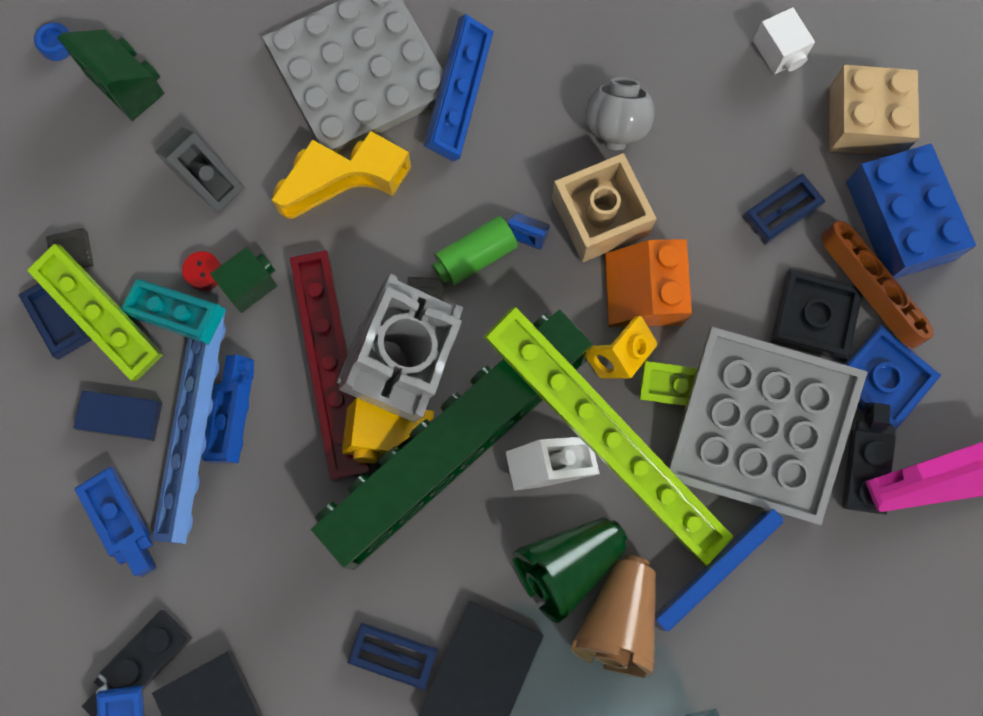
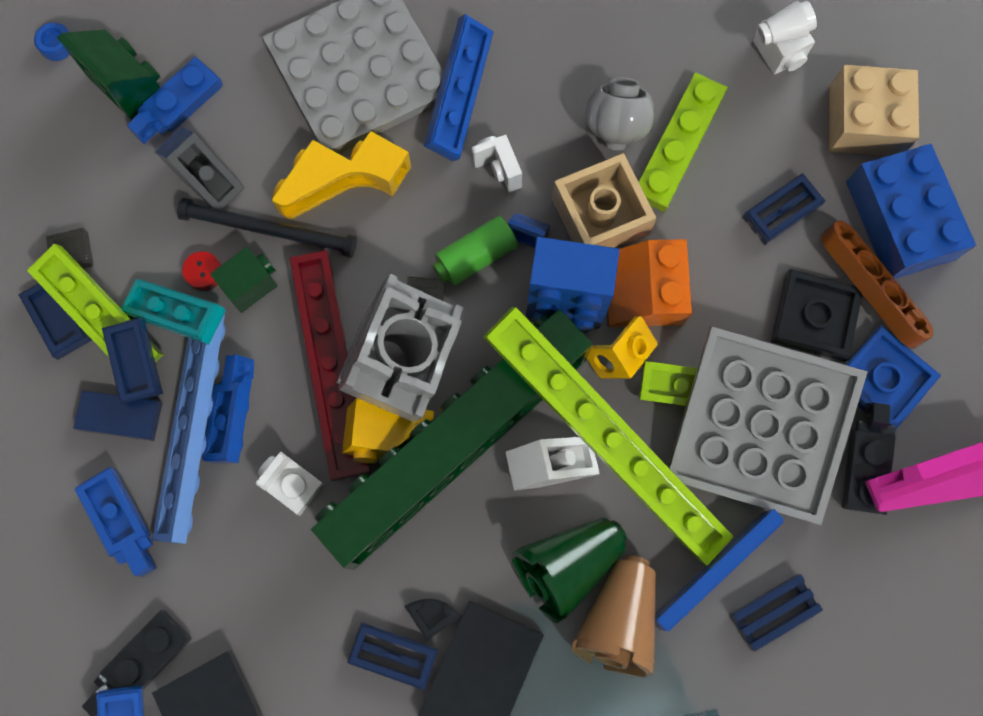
none -> dark blue tile [102,318,163,404]
none -> blue hinge [127,56,223,144]
none -> black bar [177,198,357,258]
none -> white bracket [256,452,324,516]
none -> black tile [404,599,461,641]
none -> white bracket [471,135,522,193]
none -> blue brick [526,237,620,332]
none -> lime plate [639,72,728,213]
none -> dark blue tile [730,574,823,651]
none -> white cone [757,1,817,46]

